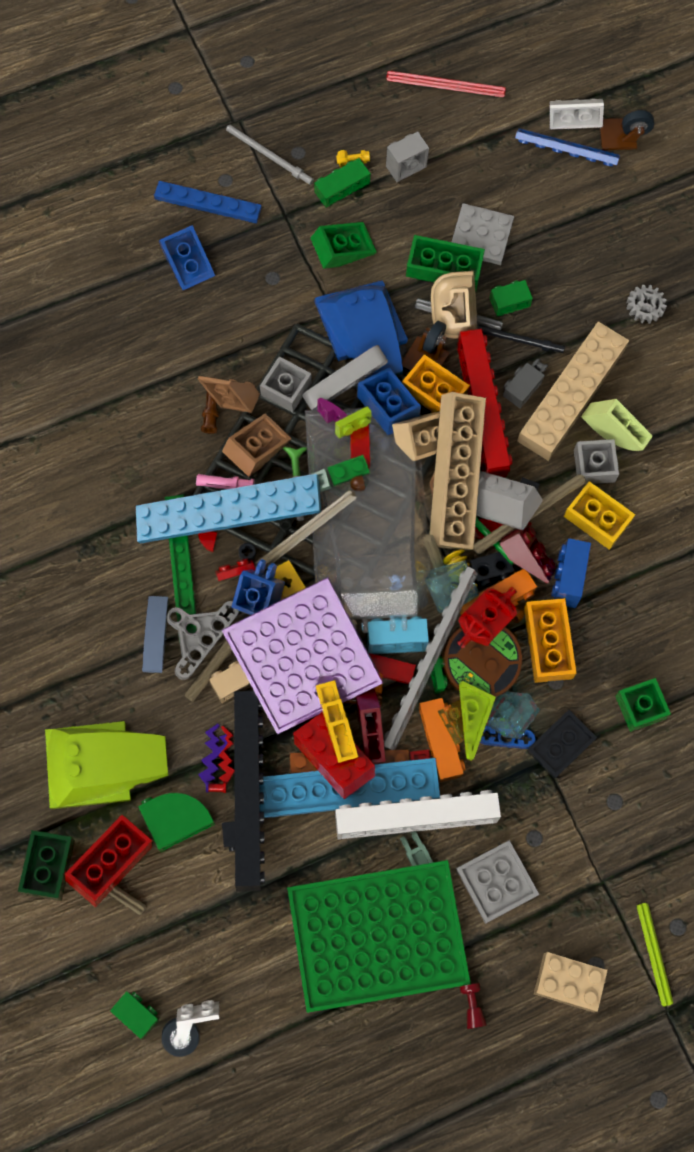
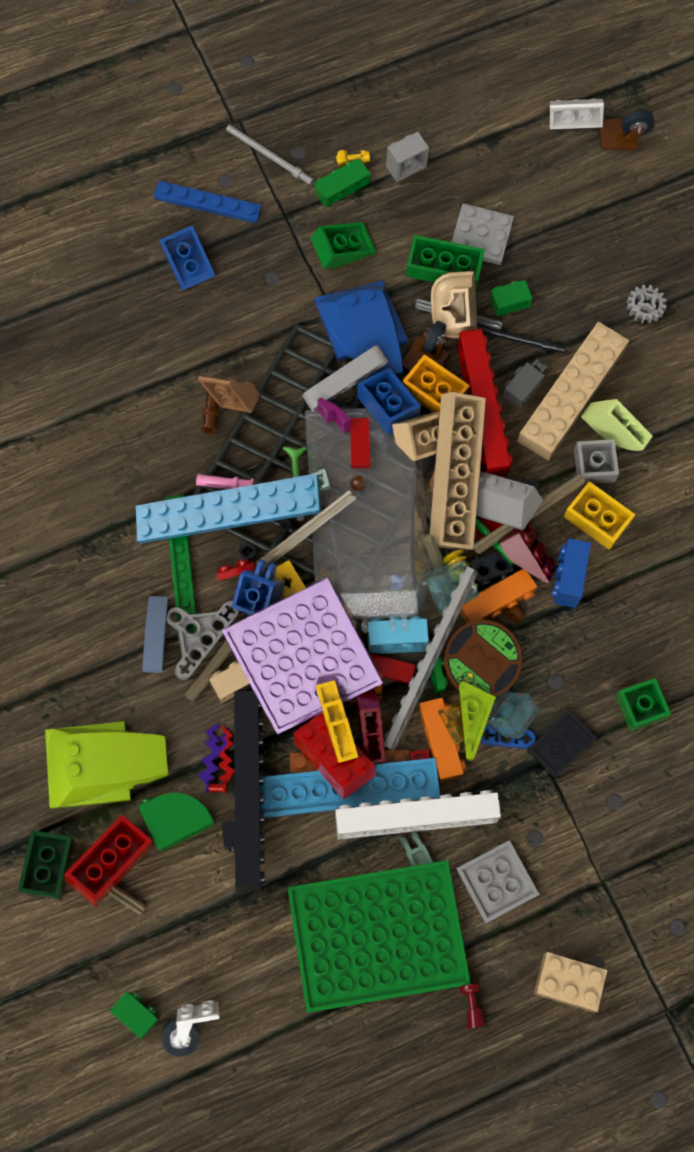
red tile [198,532,217,552] -> none
medium nougat slope [222,414,291,477] -> none
light grey brick [260,356,312,412] -> none
green plate [327,455,370,487] -> none
lime plate [335,406,372,439] -> none
axle [387,70,506,97] -> none
red plate [458,587,517,648] -> none
plate [515,128,620,166] -> none
light orange brick [524,598,577,683] -> none
lime axle [637,903,673,1006] -> none

